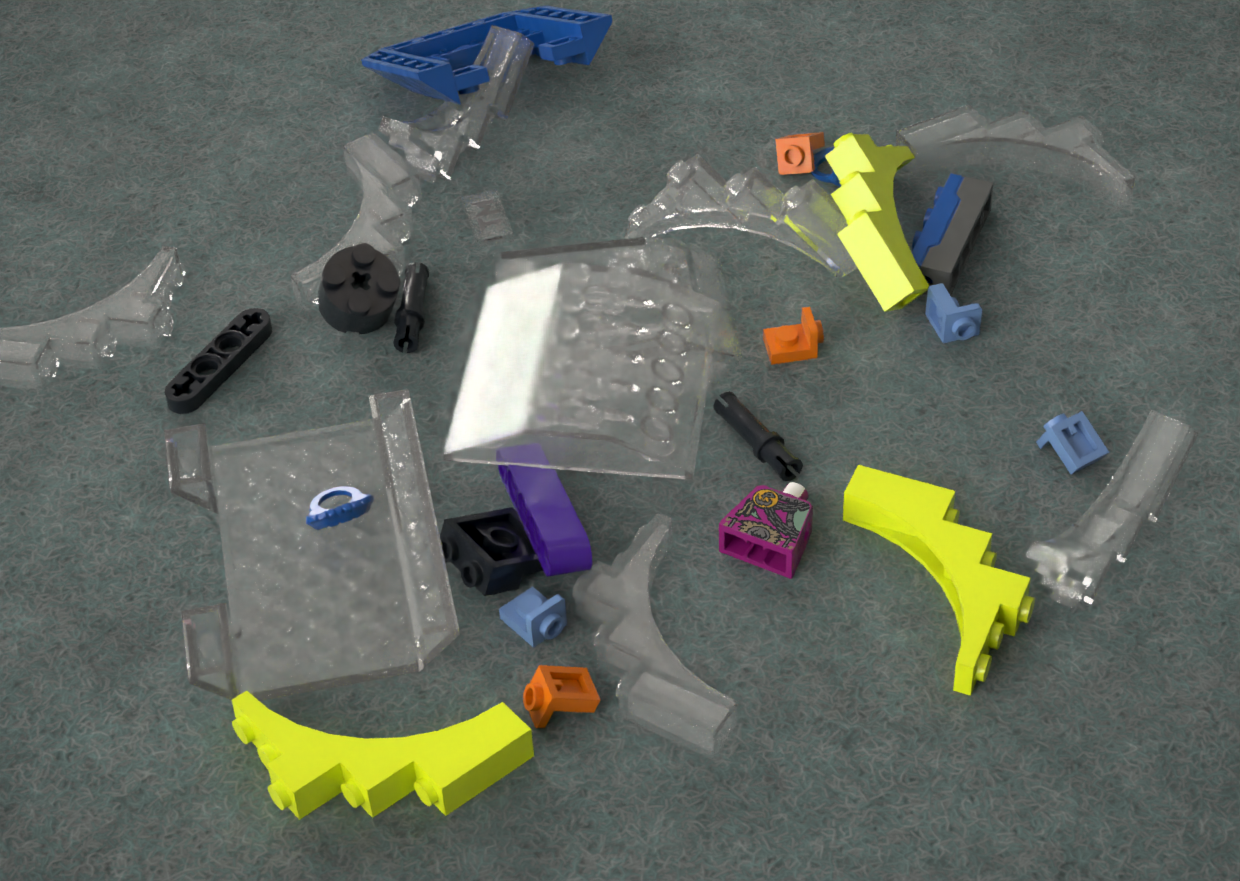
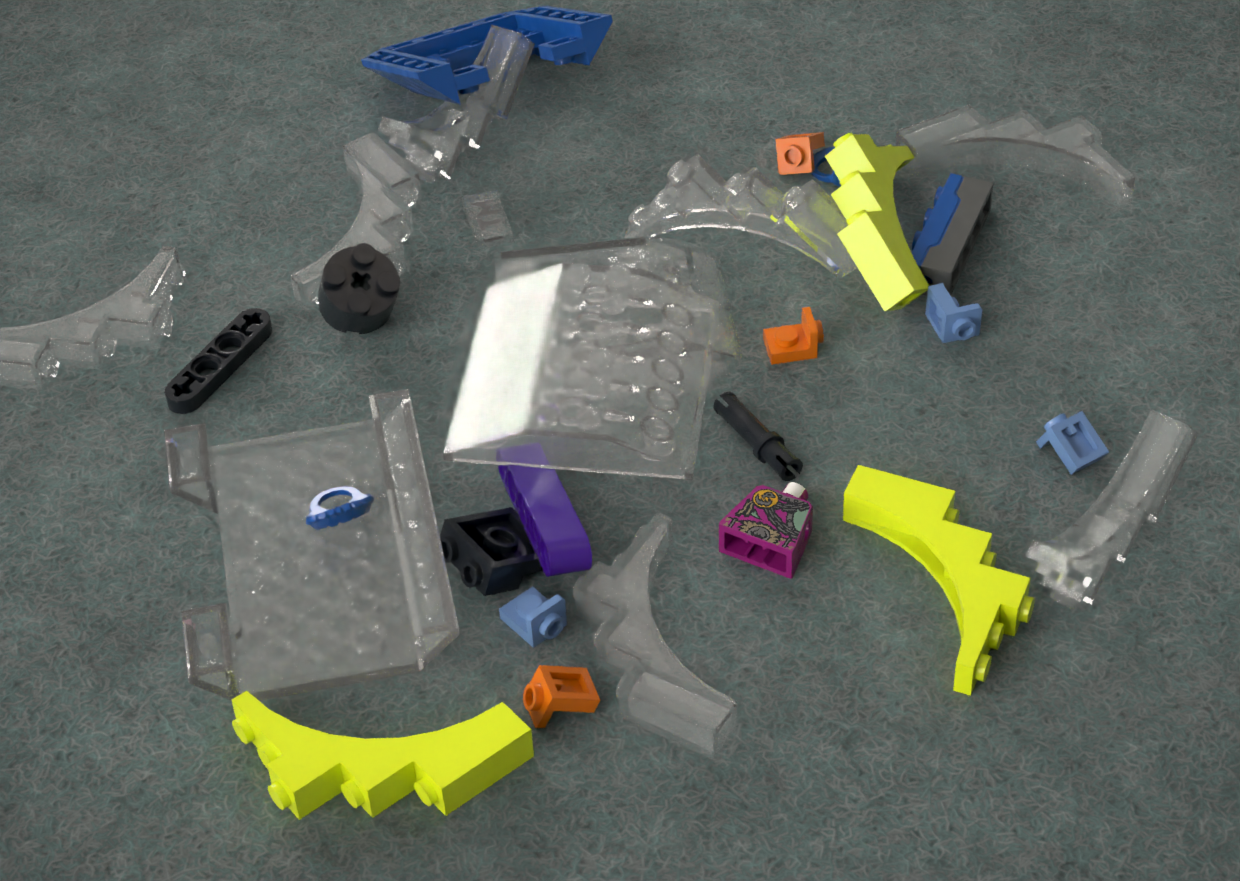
black pin [393,262,429,353] -> none

